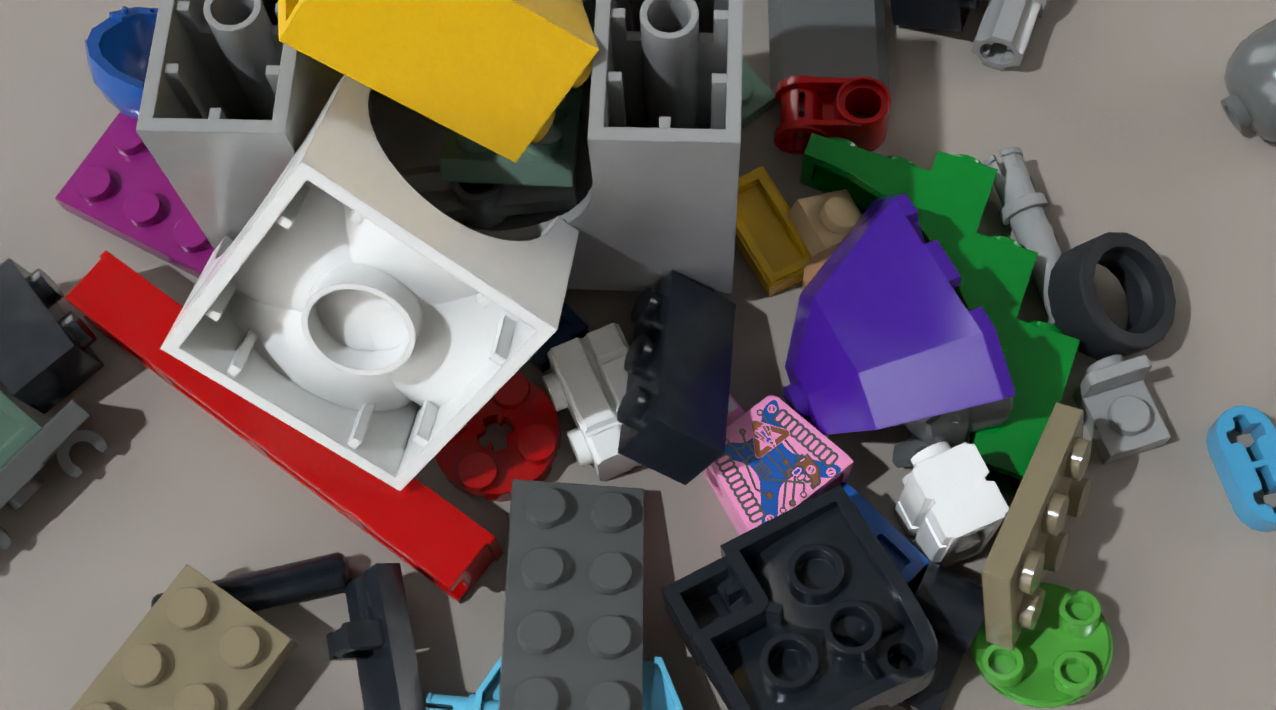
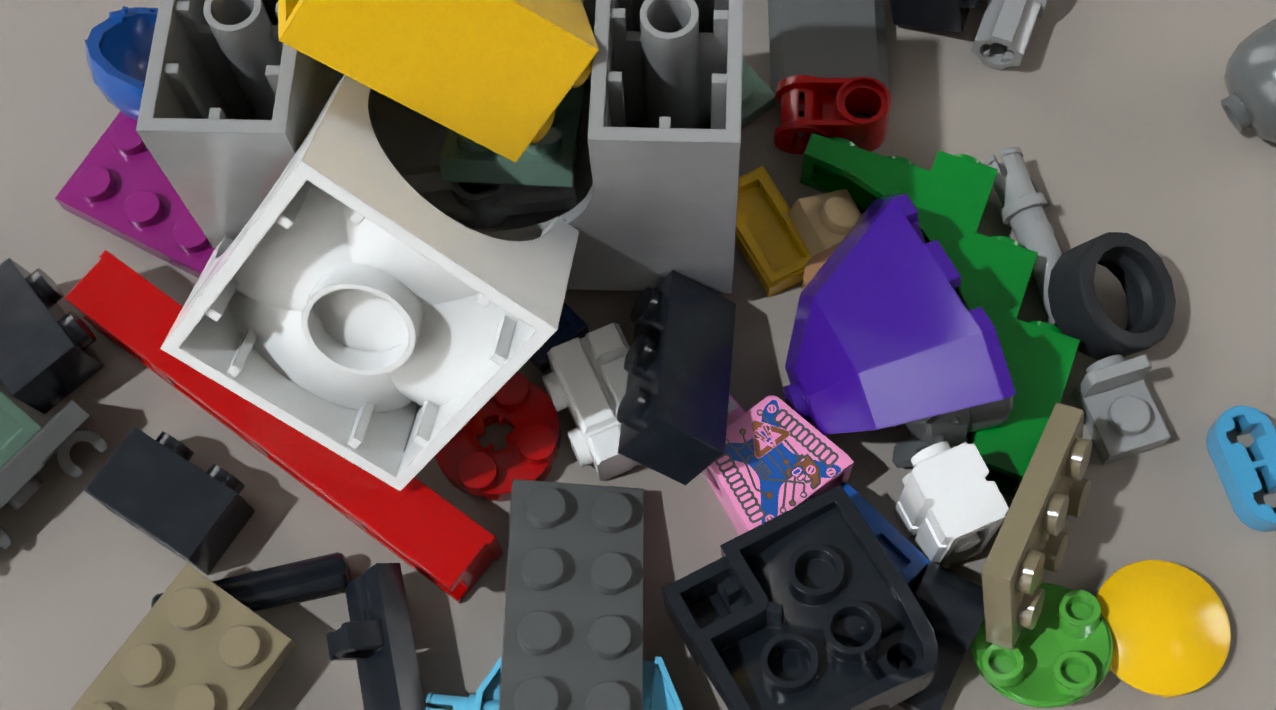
none -> black brick [84,427,255,575]
none -> yellow dish [1096,560,1231,698]

